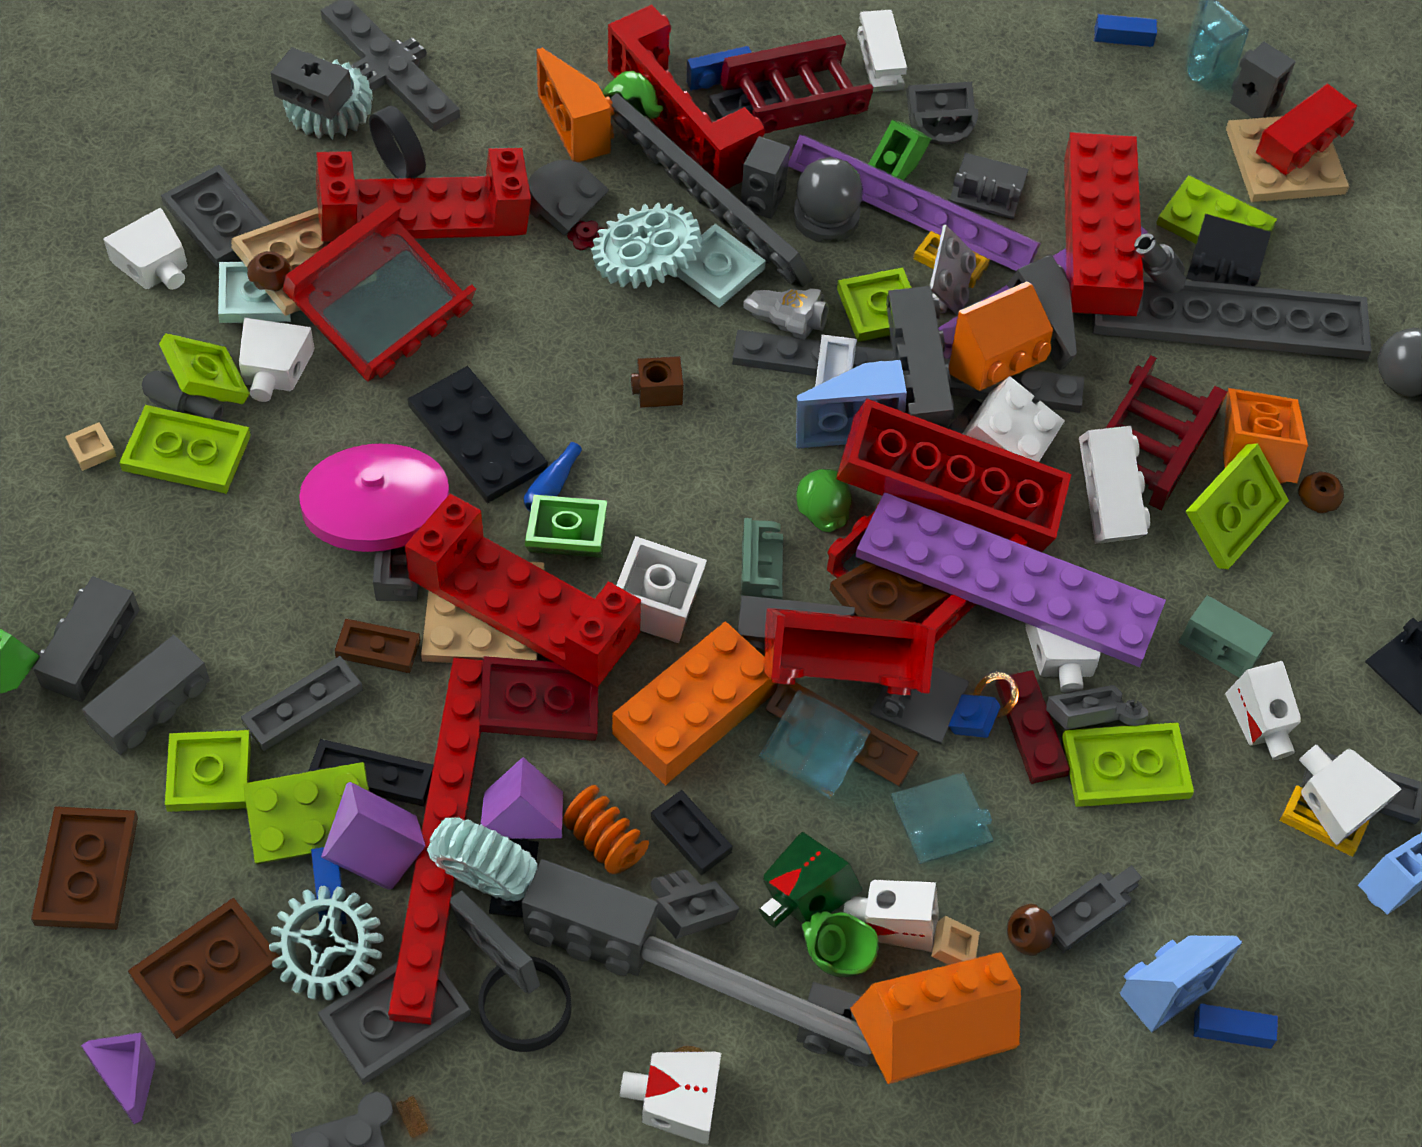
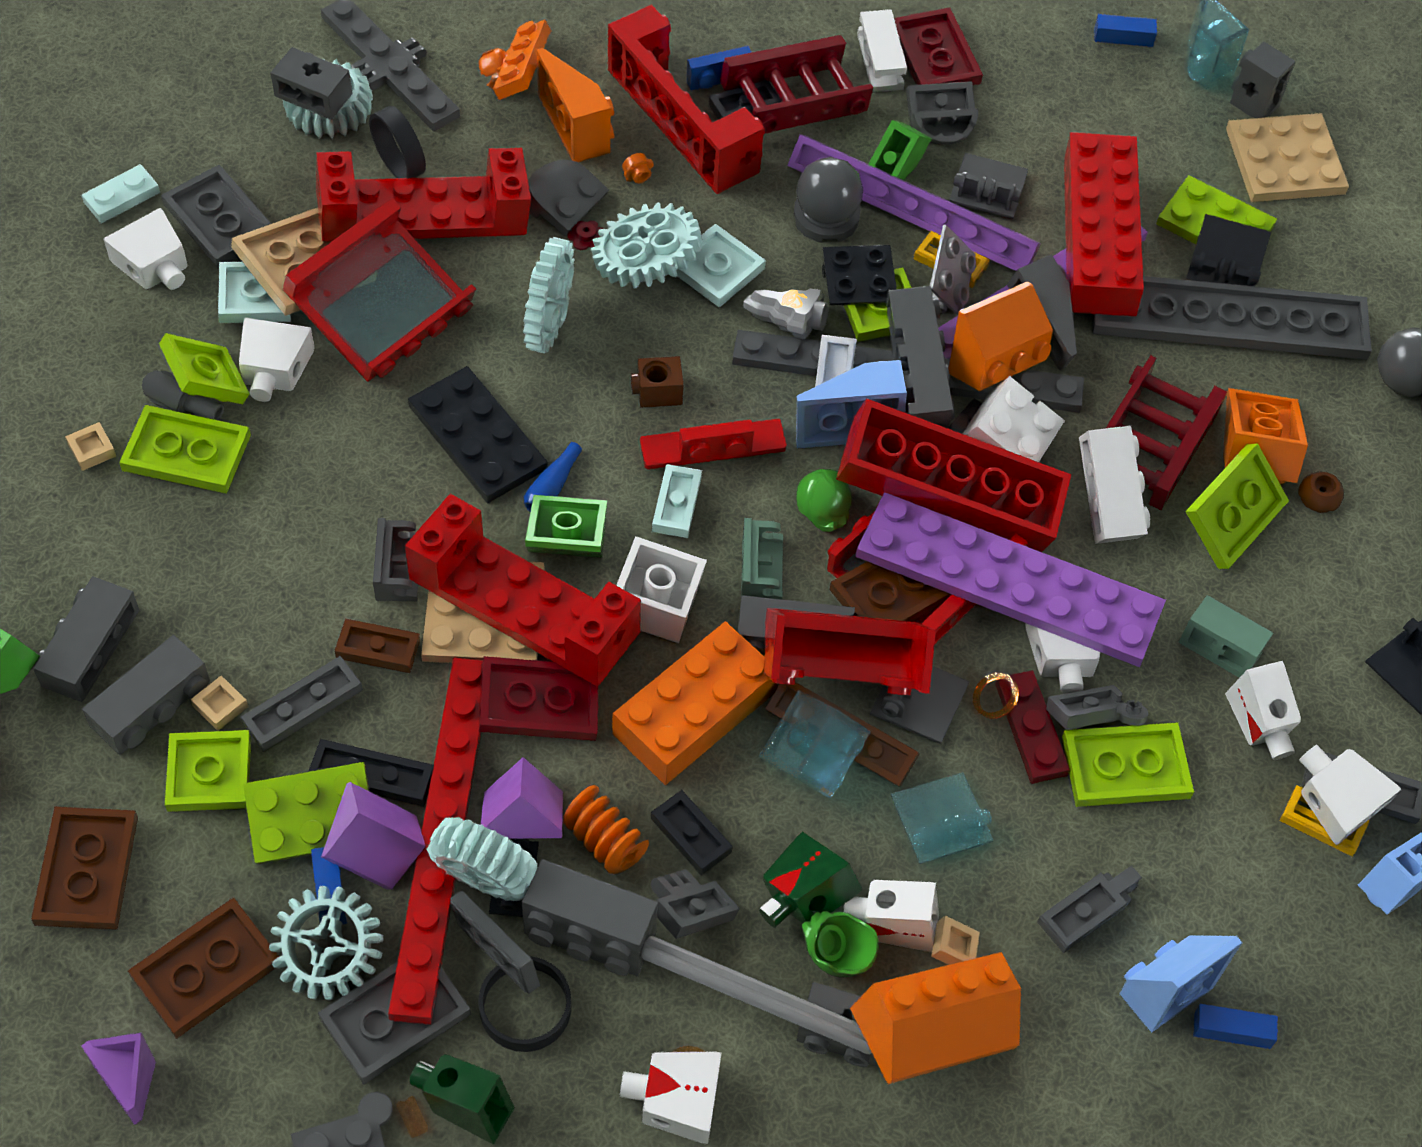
reddish brown plate [247,251,292,291] -> none
dark pink dish [299,444,449,552] -> none
bright green hair [602,71,663,119] -> none
dark grey plate [611,92,813,287] -> none
dark grey brick [741,136,790,219] -> none
blue plate [948,694,1001,738] -> none
reddish brown plate [1007,904,1055,956] -> none
dark grey arm [1134,233,1186,293] -> none
red brick [1256,83,1357,176] -> none
none -> light aqua plate [82,164,160,224]
none -> tan plate [191,676,248,731]
none -> dark green torso [410,1054,515,1145]
none -> orange plate [478,20,551,100]
none -> light aqua gear [523,237,575,353]
none -> orange plate [622,153,654,184]
none -> red bracket [640,419,787,470]
none -> light aqua plate [652,464,702,538]
none -> black hinge [822,245,897,305]
none -> dark red plate [894,7,983,85]

